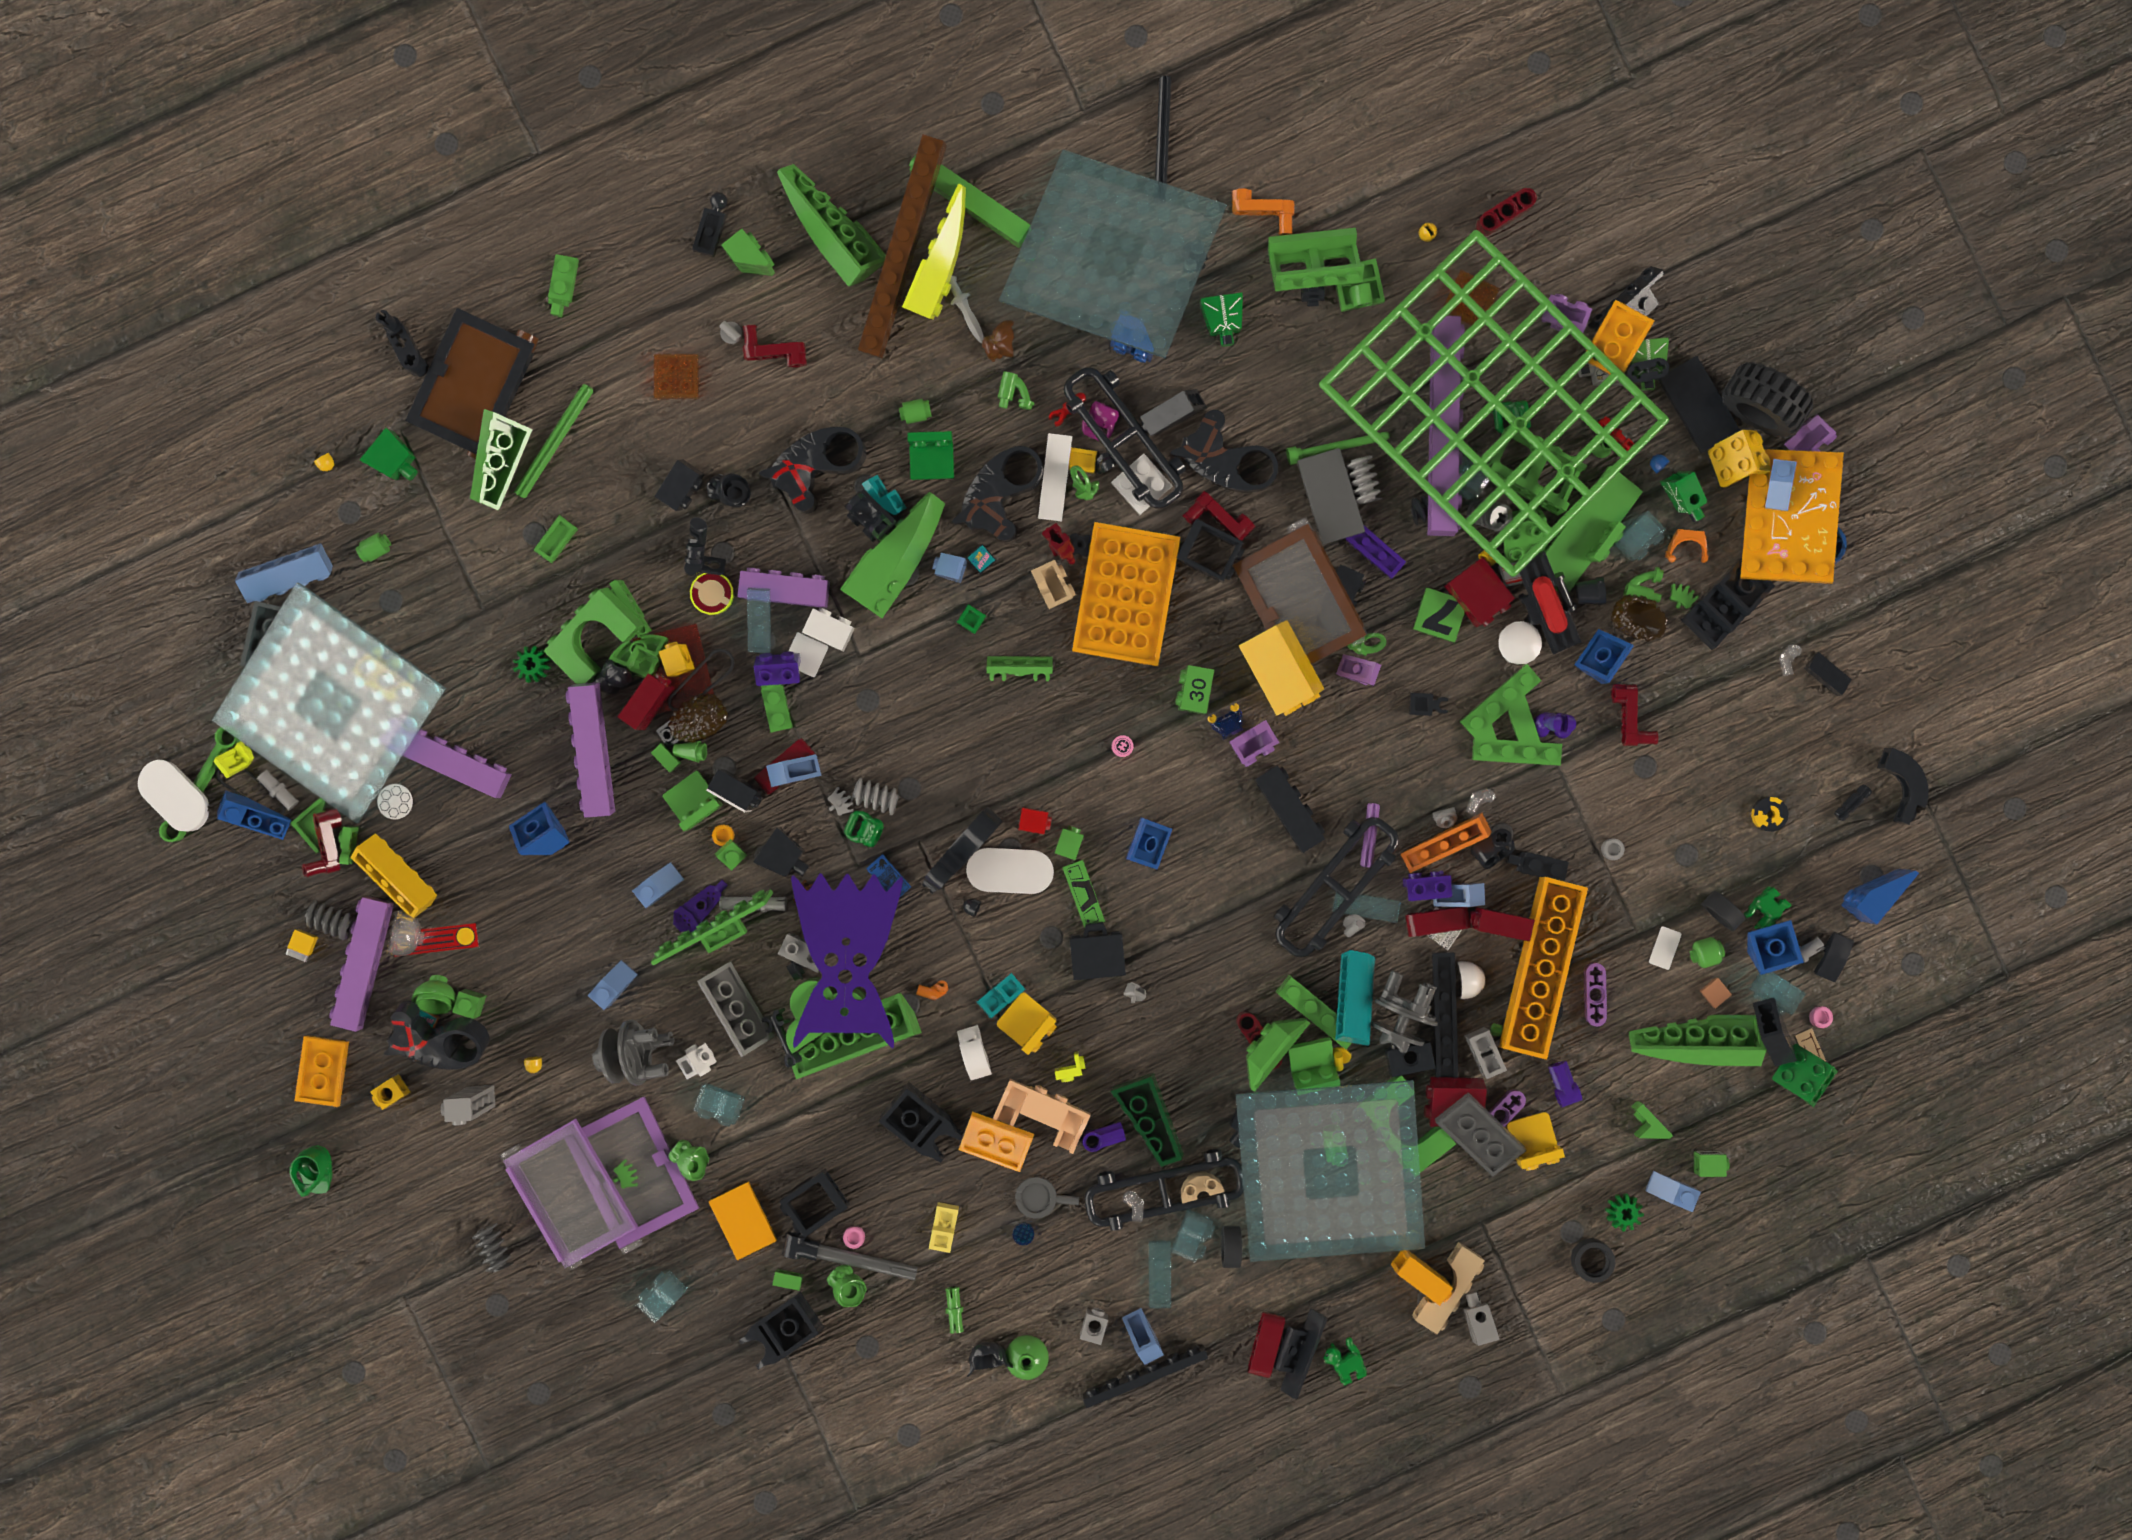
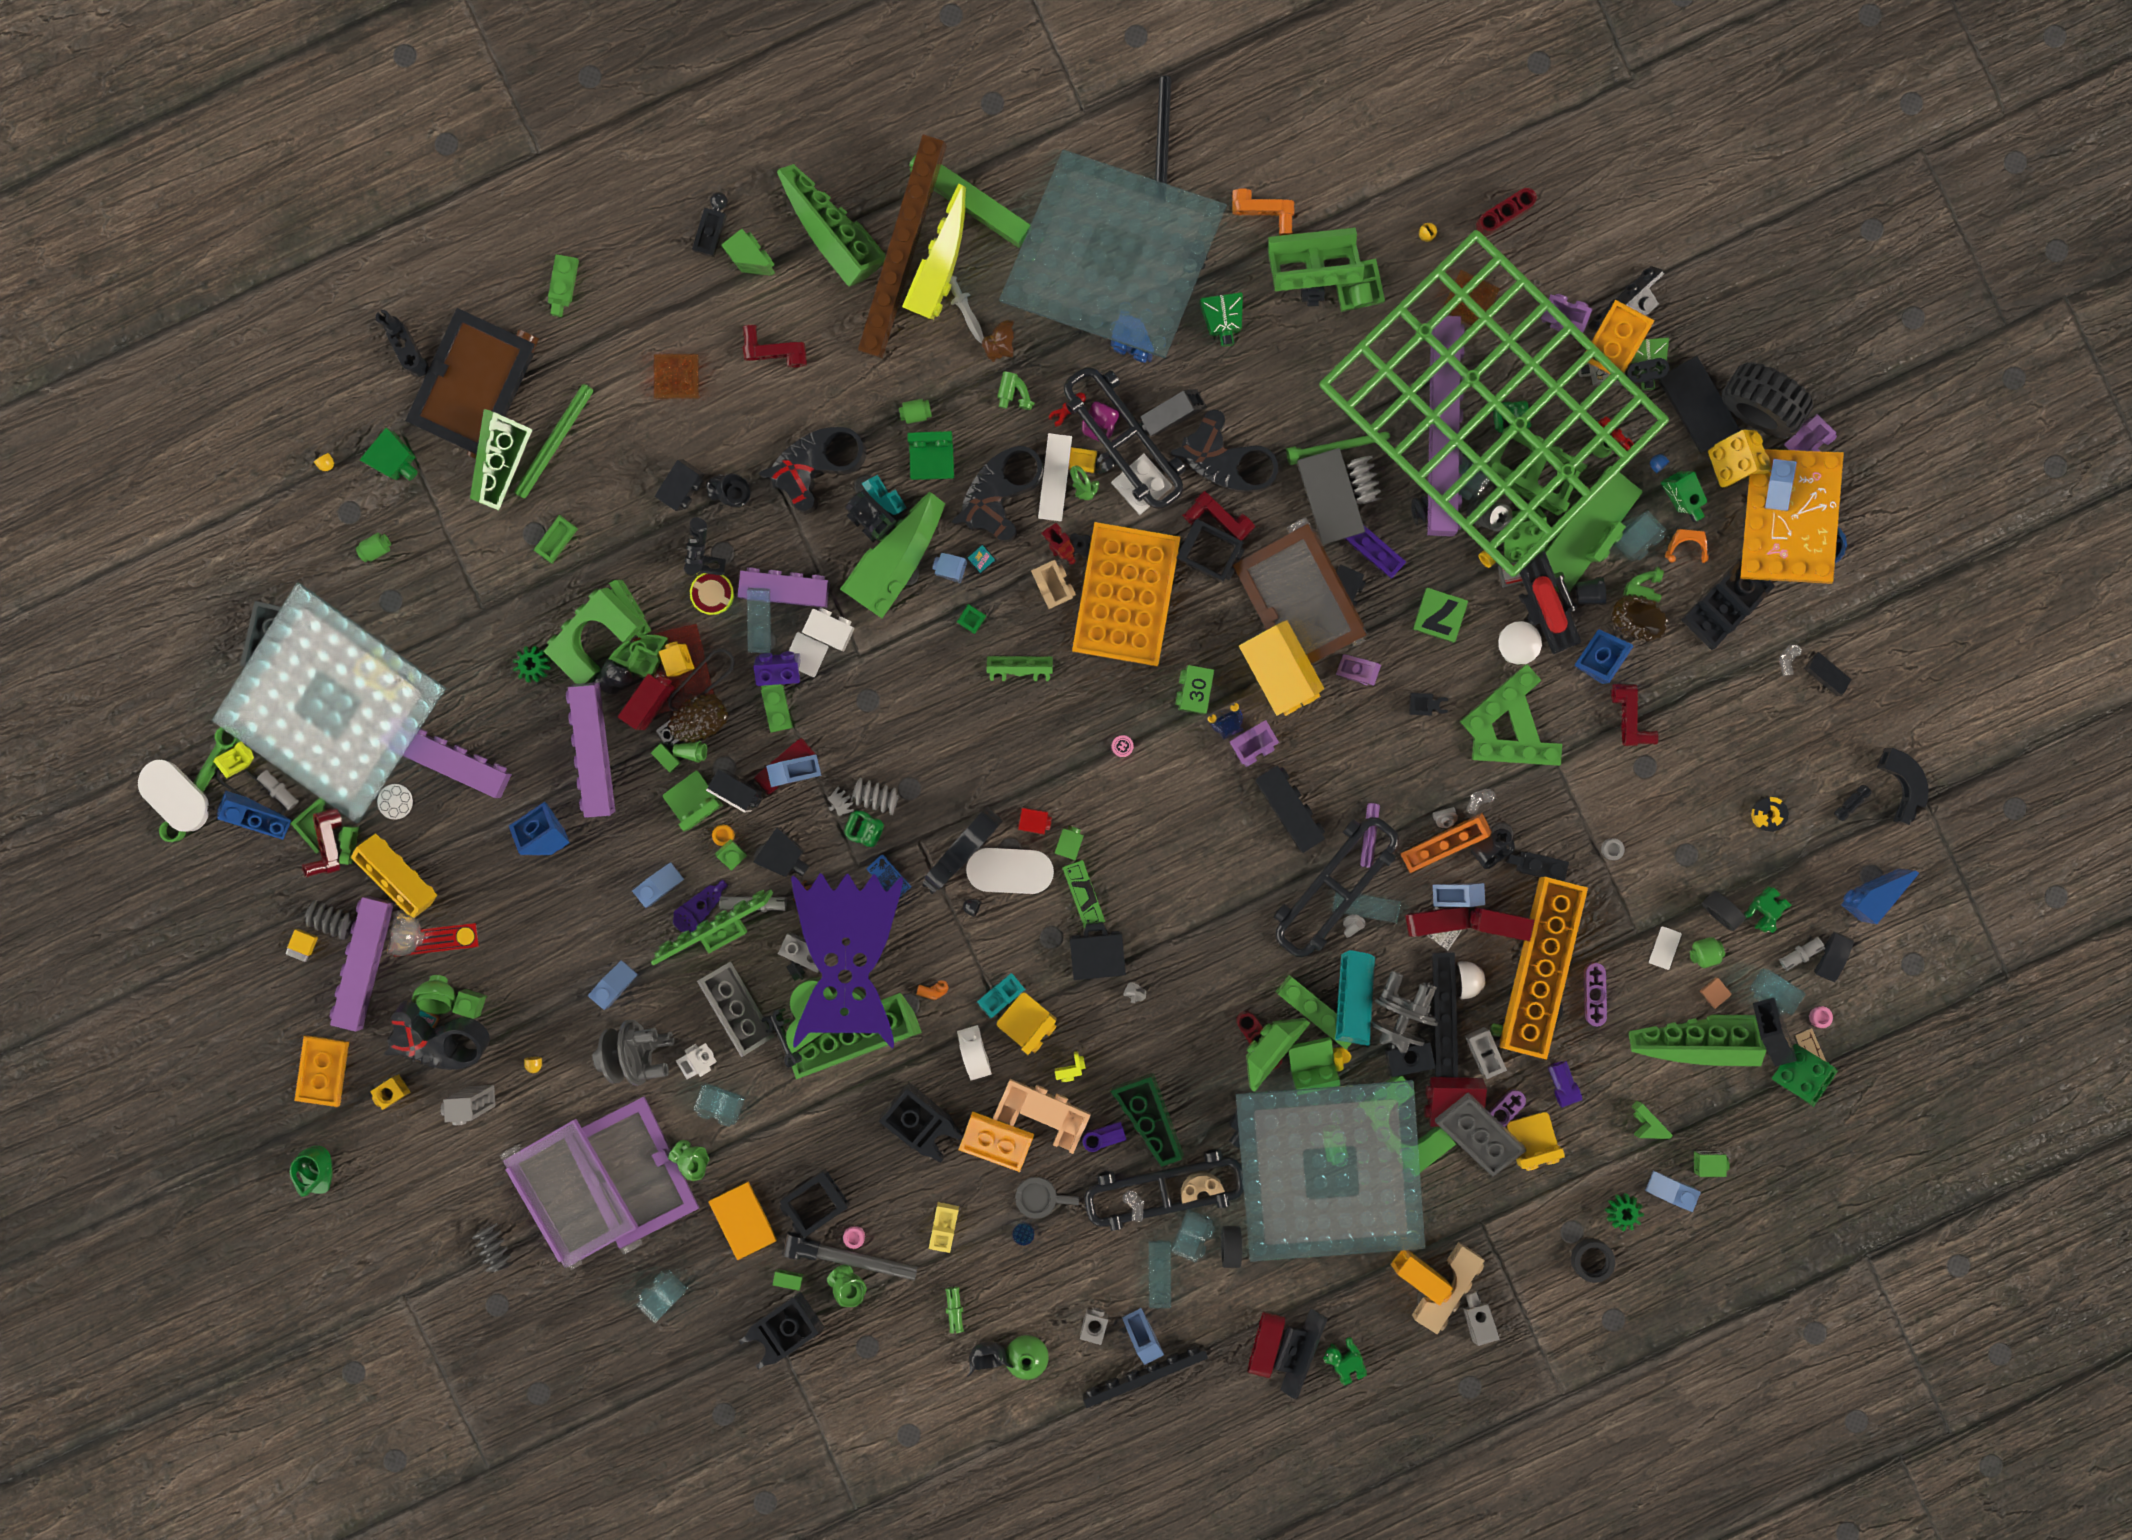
medium blue brick [235,543,333,603] -> none
bright green piece [613,1159,638,1189] -> none
light grey plate [719,321,742,344] -> none
blue slope [1126,817,1172,870] -> none
bright green piece [1347,633,1387,656] -> none
dark purple bracket [1403,871,1452,901] -> none
dark red brick [1444,557,1515,627] -> none
dark purple piece [1533,712,1576,739] -> none
bright green piece [1669,584,1699,609] -> none
blue slope [1747,920,1804,975] -> none

